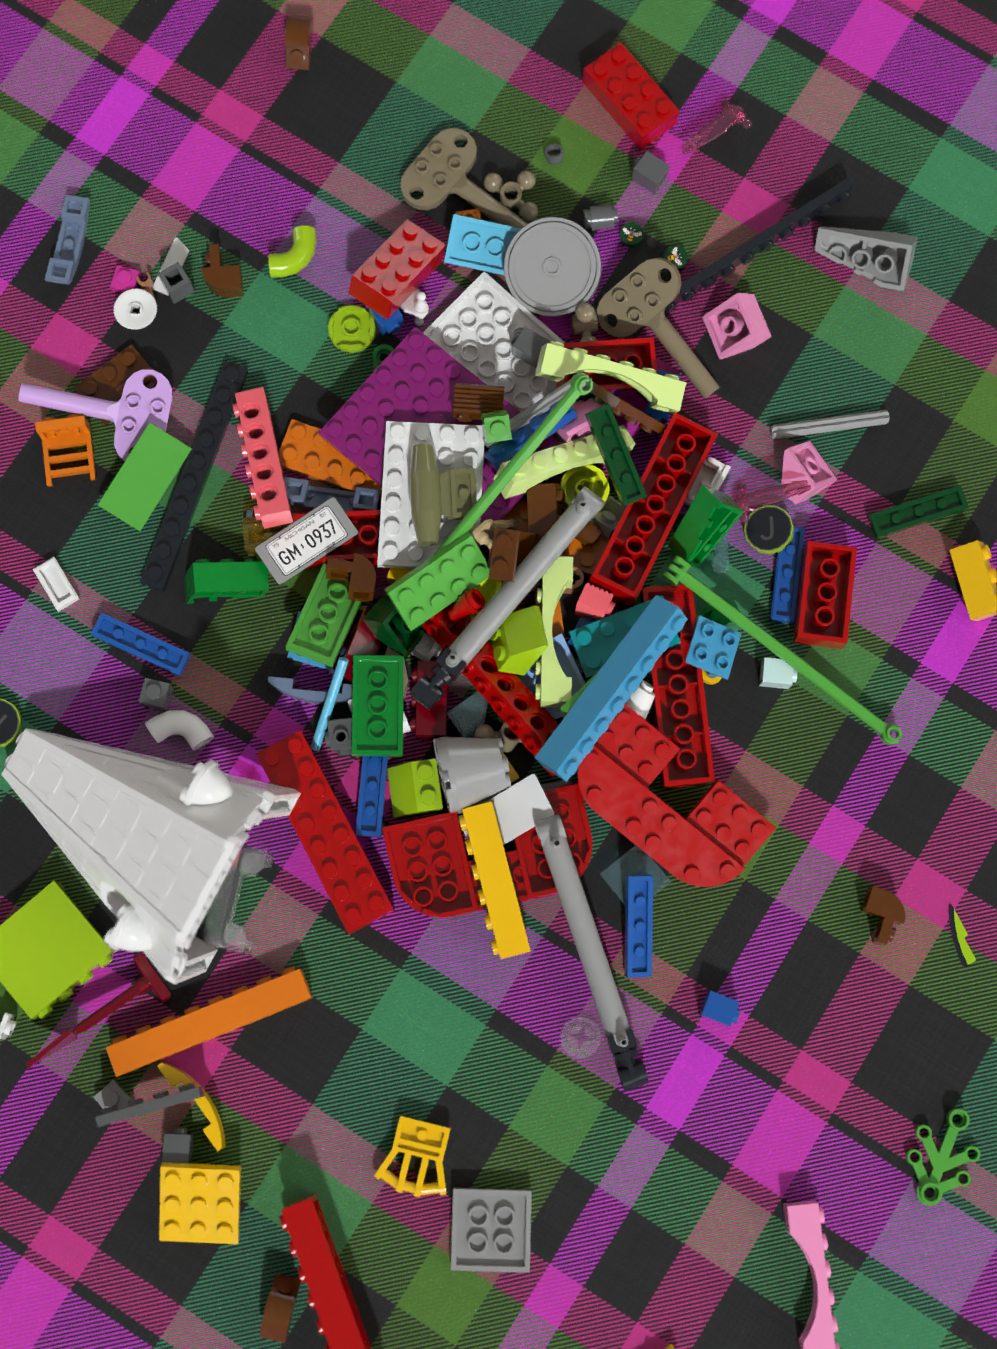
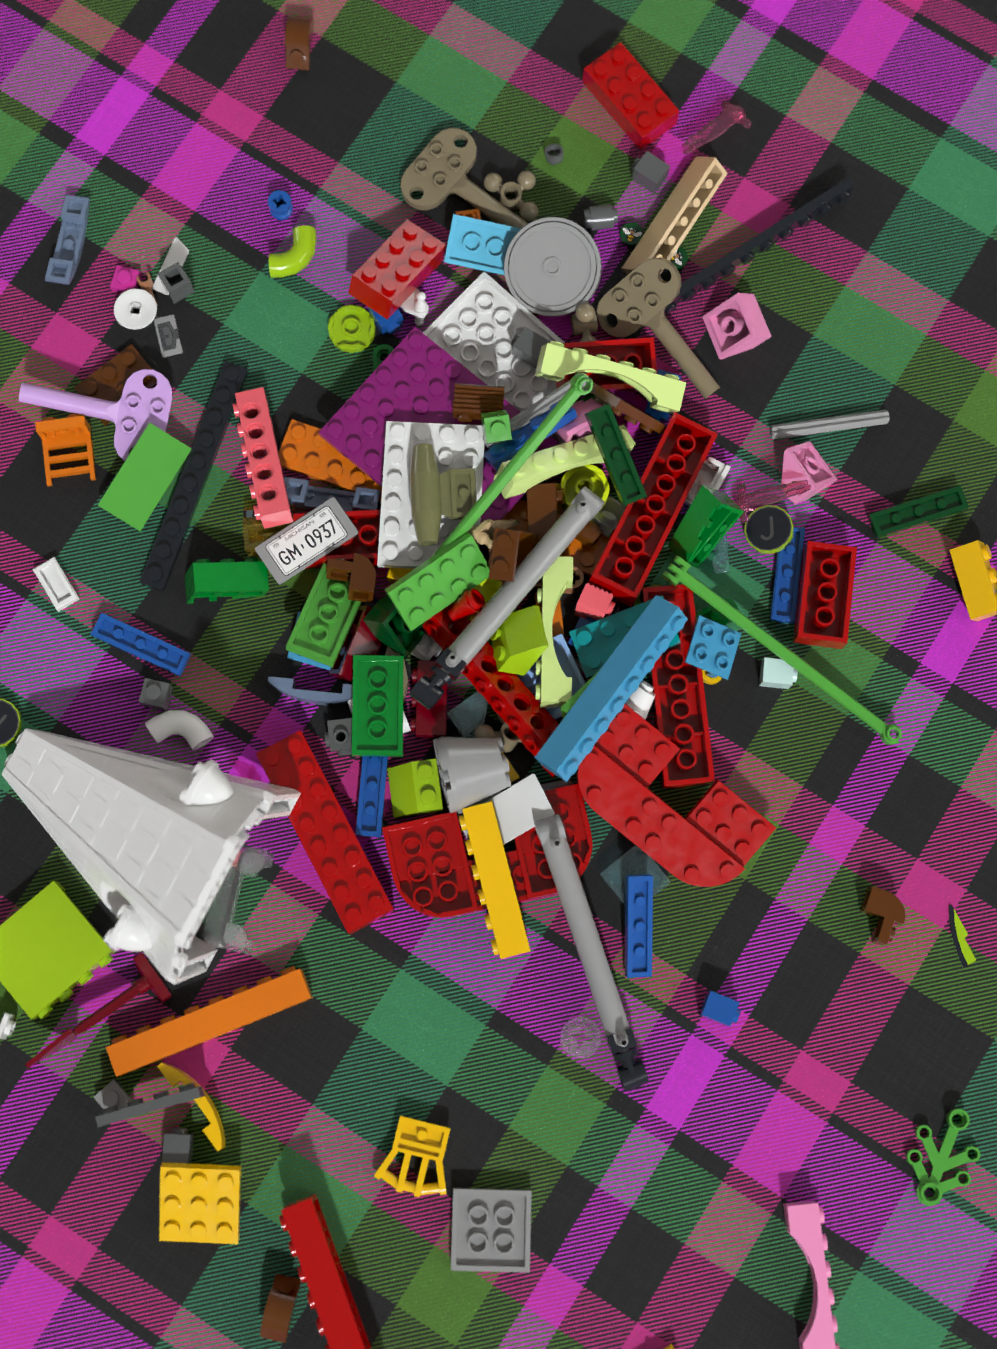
reddish brown brick [201,244,244,298] -> none
medium azure bar [310,657,349,751] -> none
light grey wedge [815,226,918,291] -> none
none -> sticker [154,315,183,357]
none -> blue wheel [268,190,293,220]
none -> tan brick [621,157,728,275]

